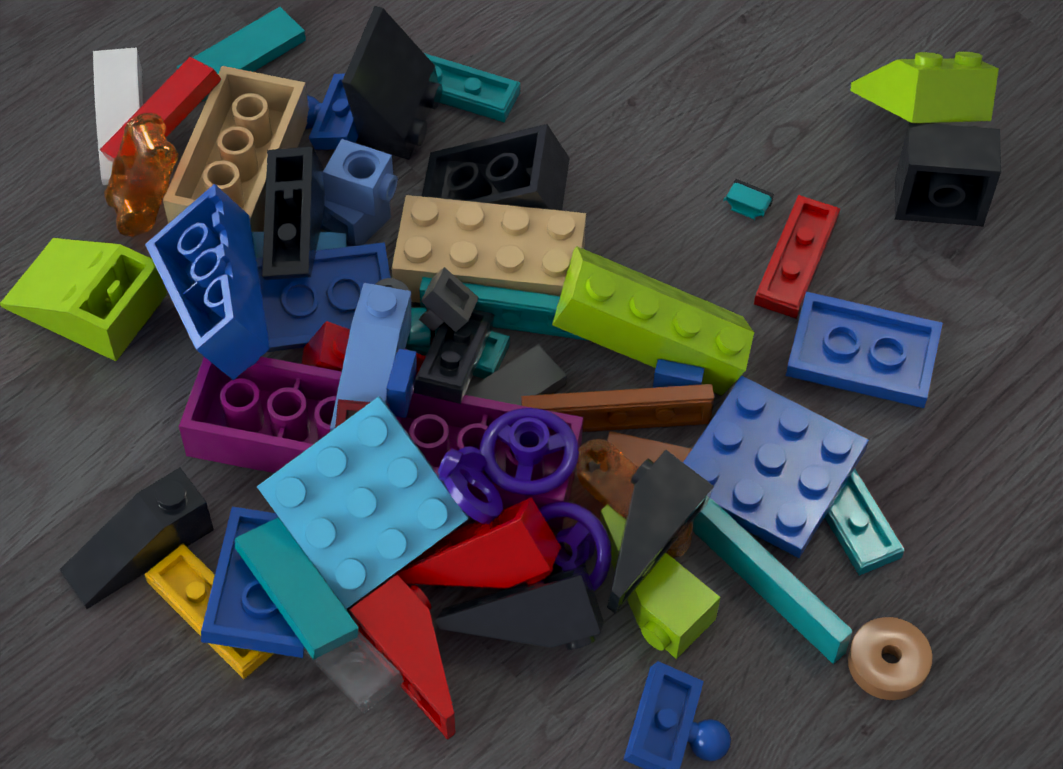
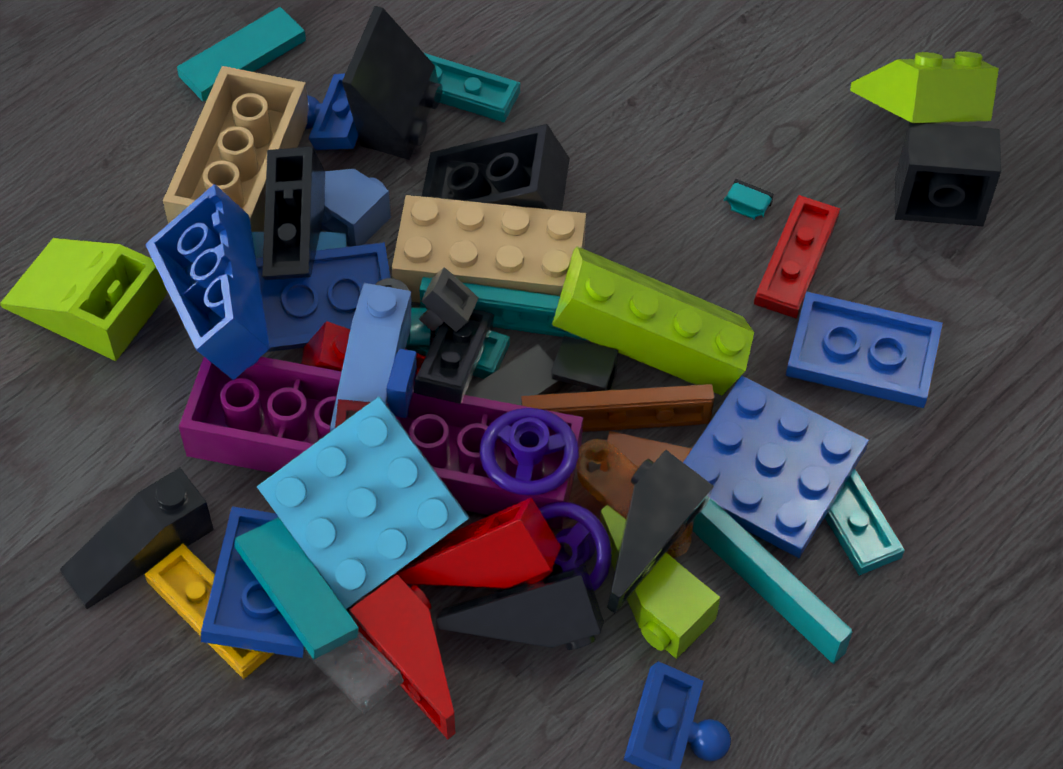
white slope [93,48,147,185] -> none
red tile [99,57,222,173] -> none
clear orange piece [104,113,178,237] -> none
medium blue brick [323,139,398,217] -> none
dark purple piece [438,446,503,524] -> none
blue tile [653,359,705,388] -> none
medium nougat piece [848,617,932,700] -> none
none -> black panel [551,336,618,392]

